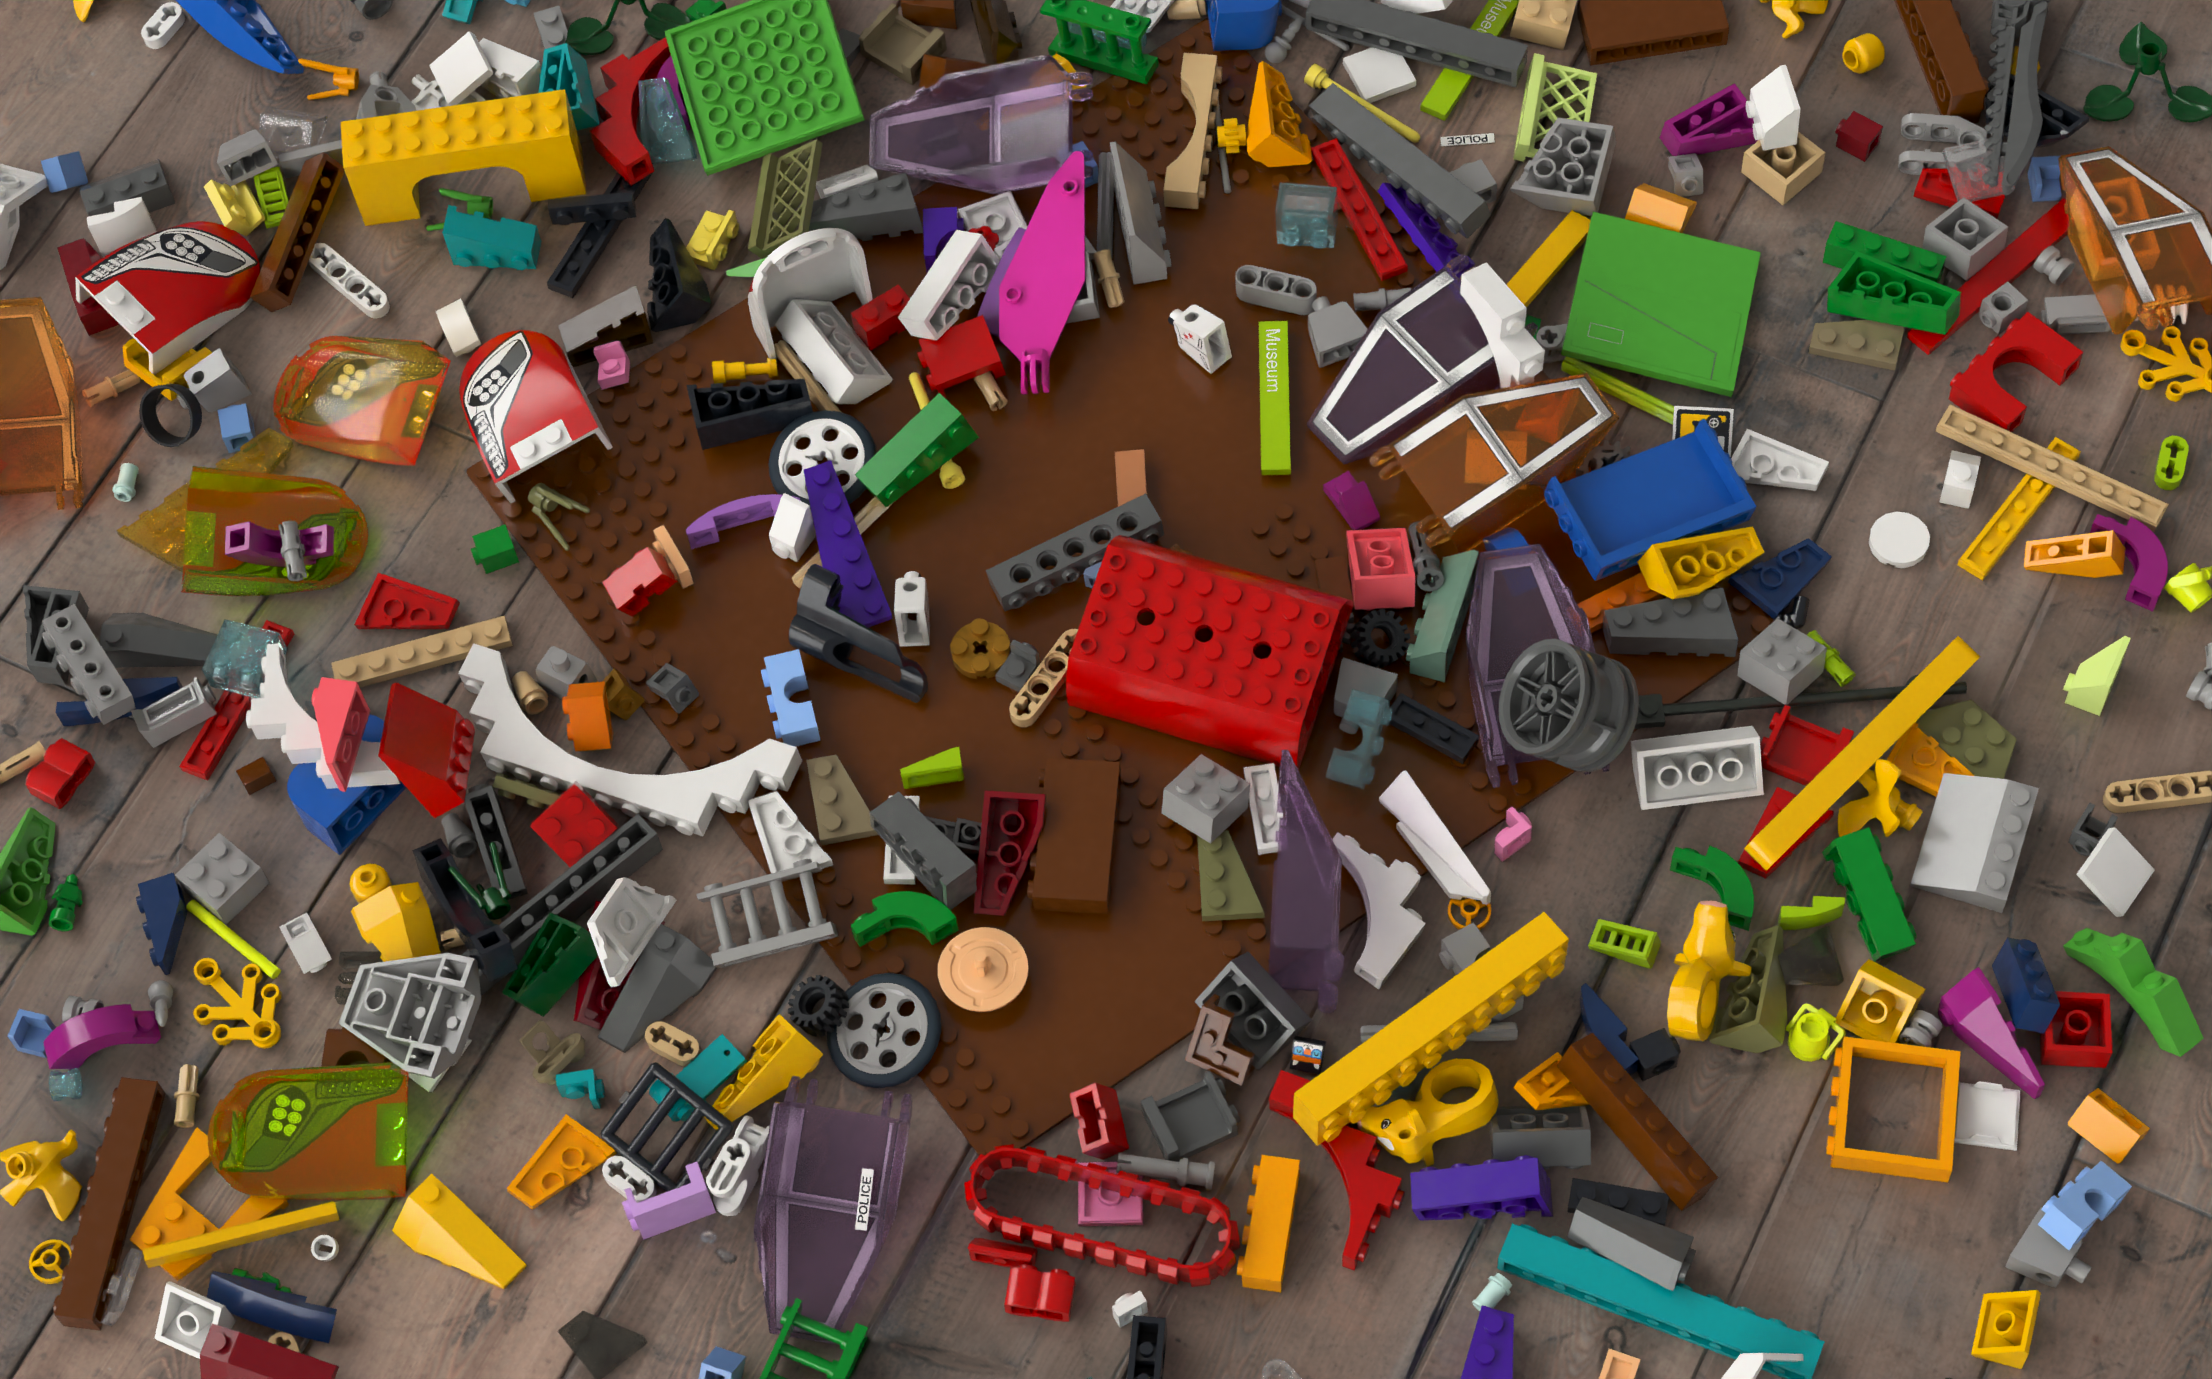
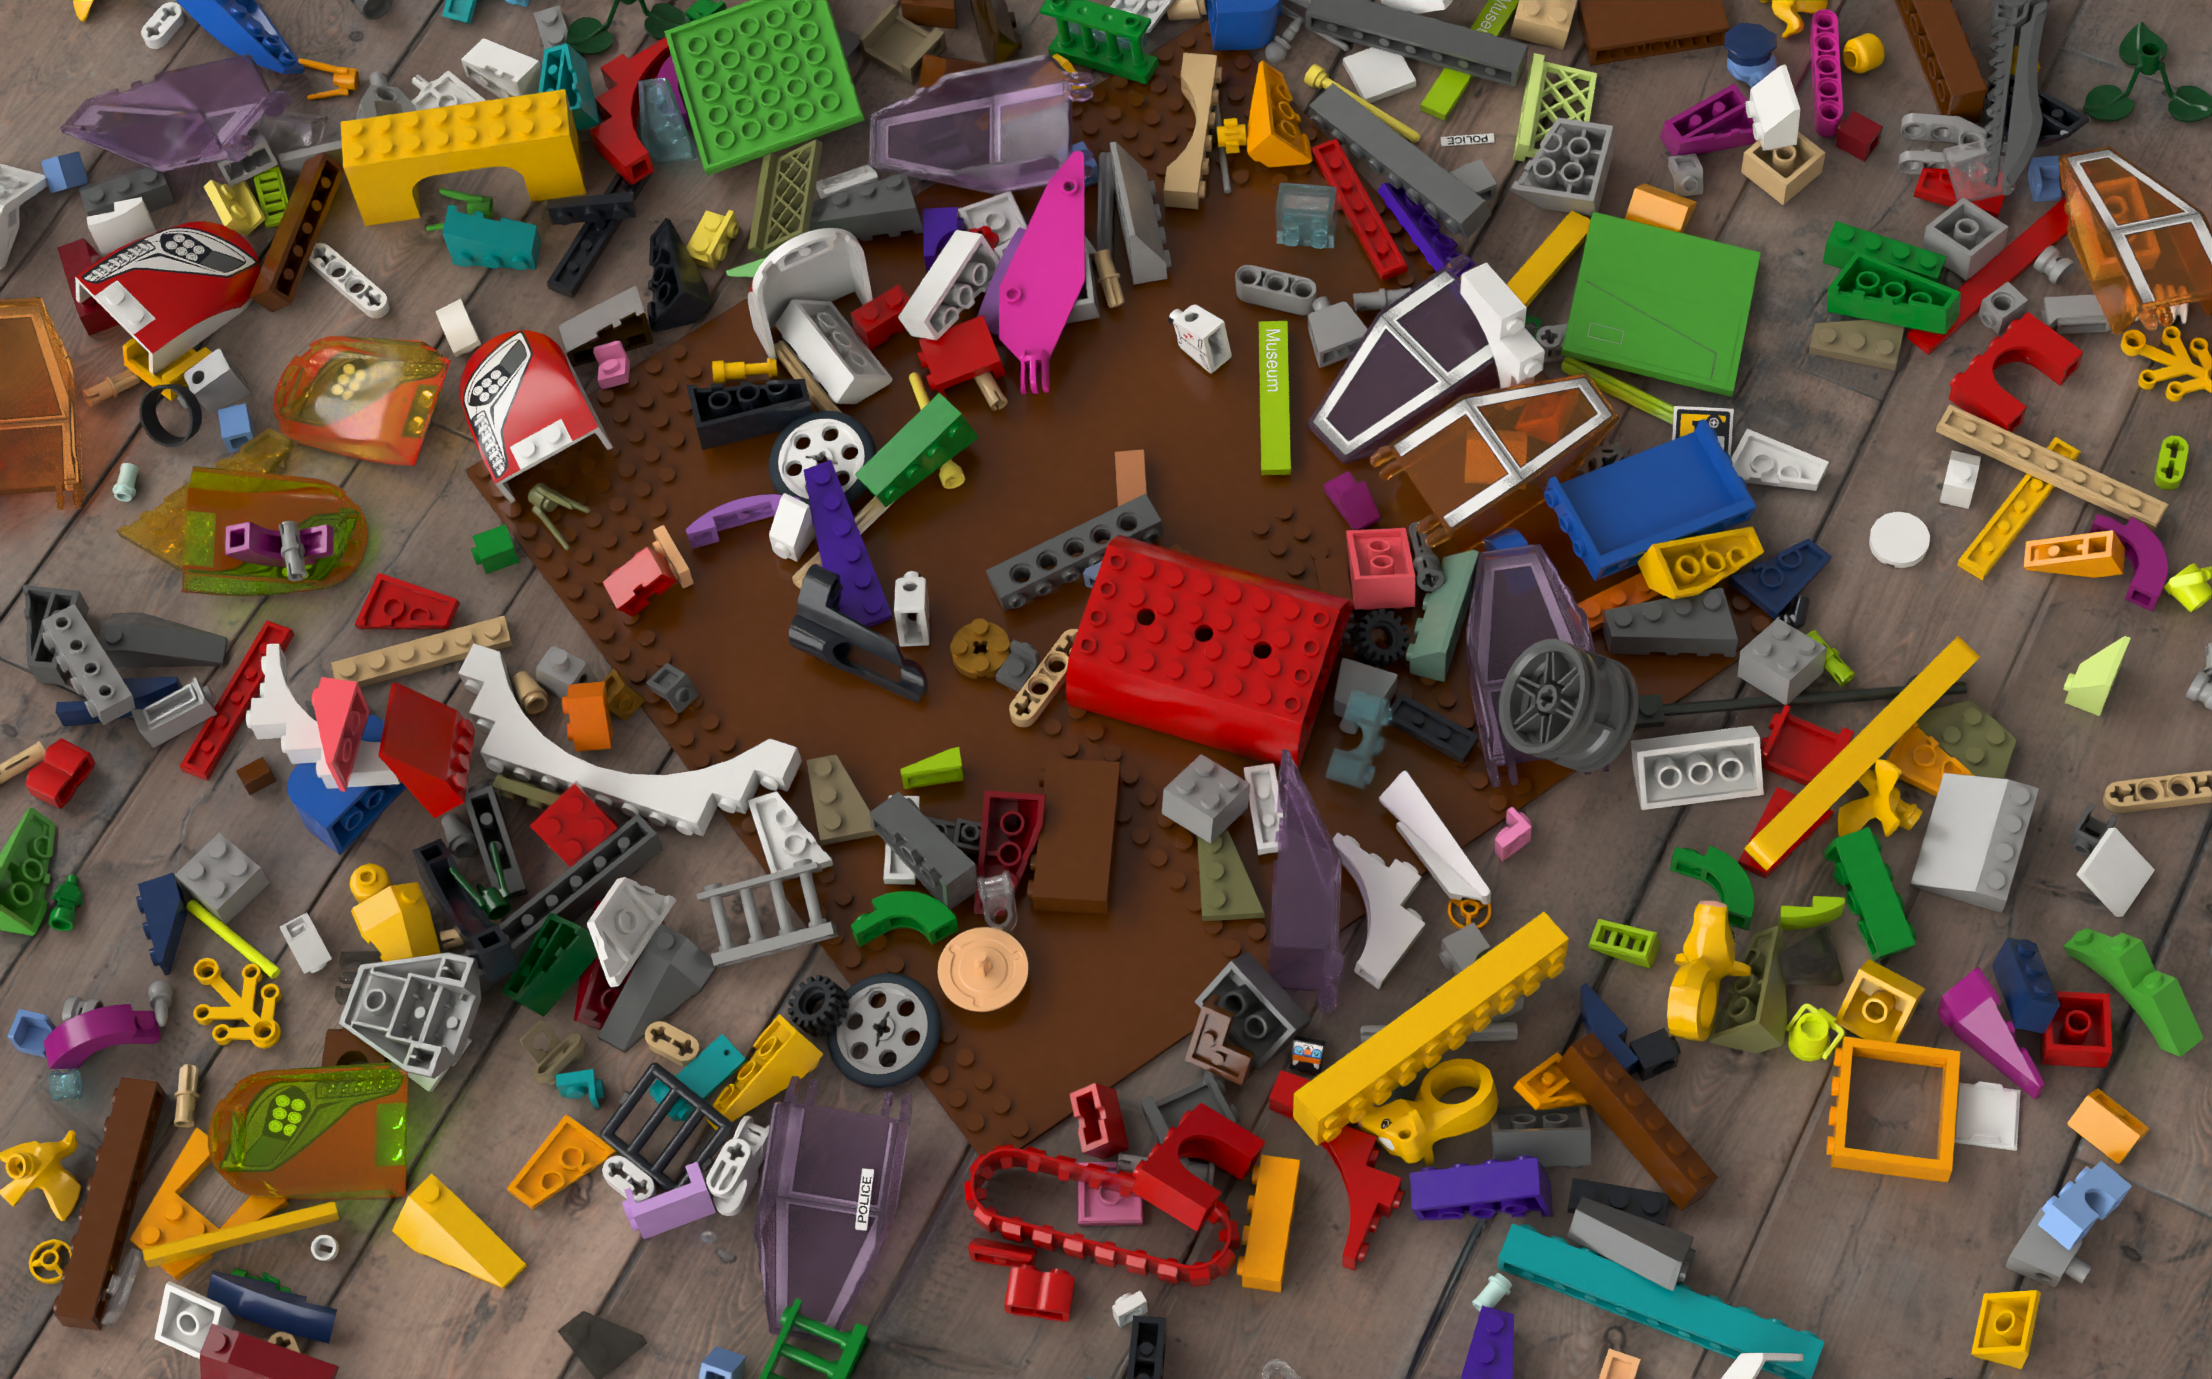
clear light blue piece [202,619,288,698] -> none
white tile [429,31,494,106] -> none
light blue arch [761,649,820,747] -> none
light grey wheel [1899,1010,1943,1047] -> none
none -> clear purple windscreen [60,54,292,172]
none -> clear piece [977,870,1018,933]
none -> red arch [1131,1102,1266,1232]
none -> dark blue piece [1724,23,1777,88]
none -> dark pink beam [1810,9,1843,138]

